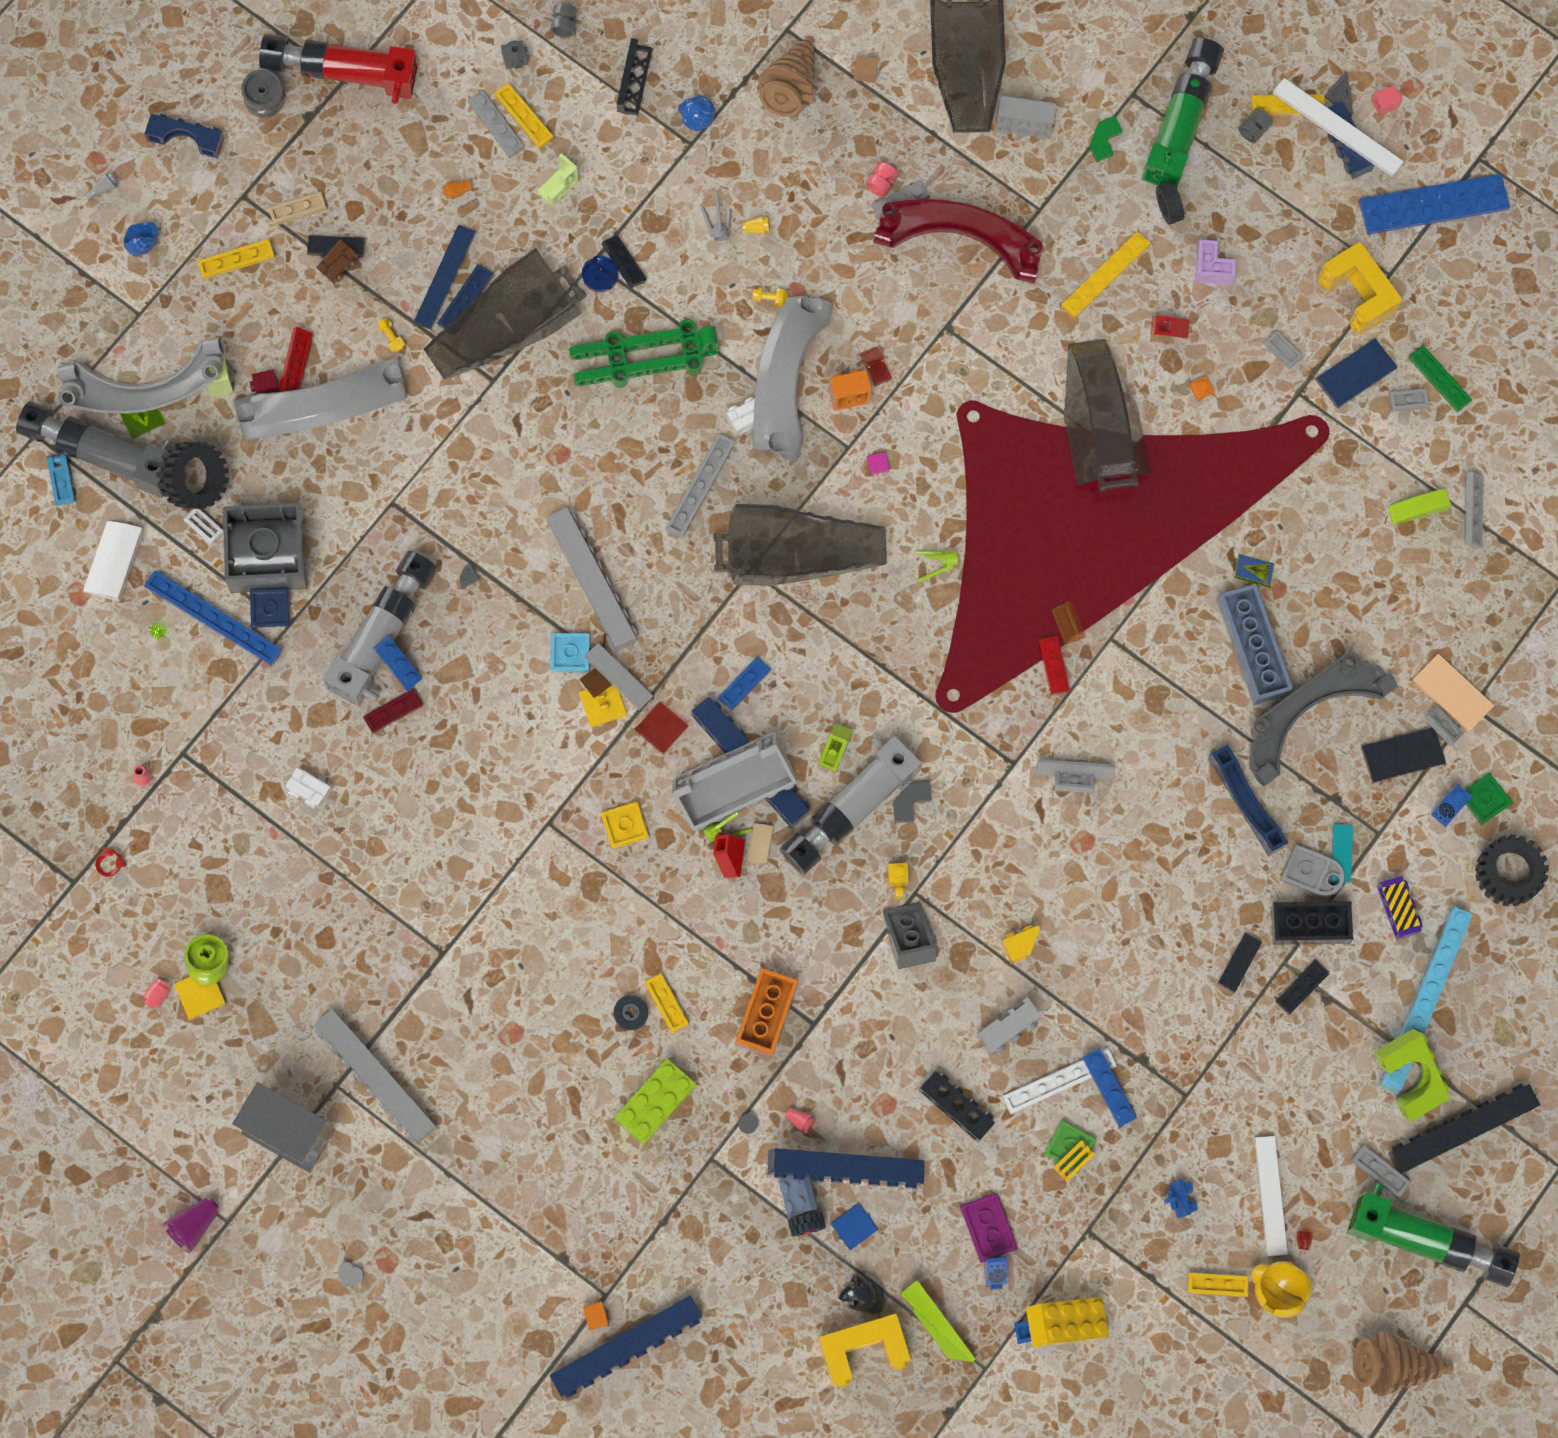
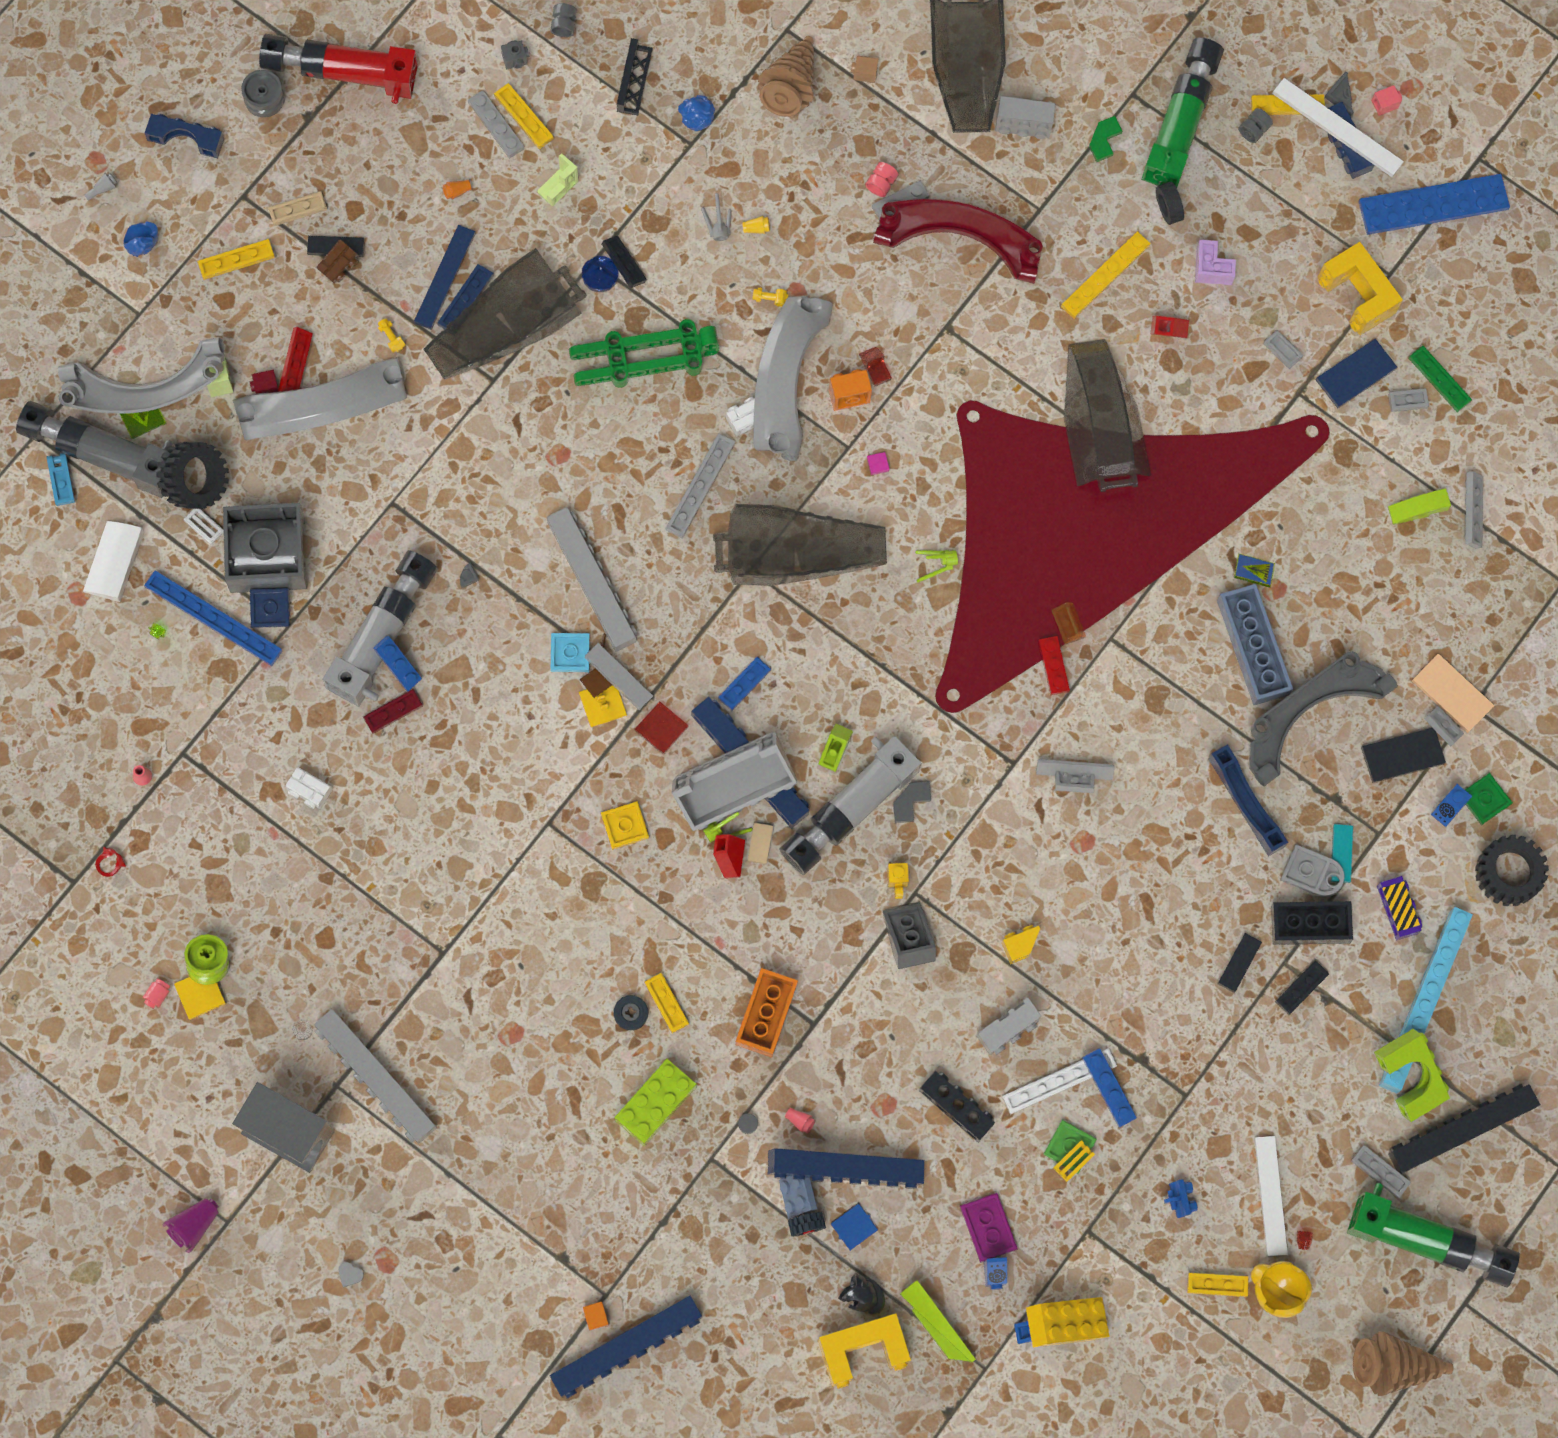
orange plate [1189,376,1215,401] -> none

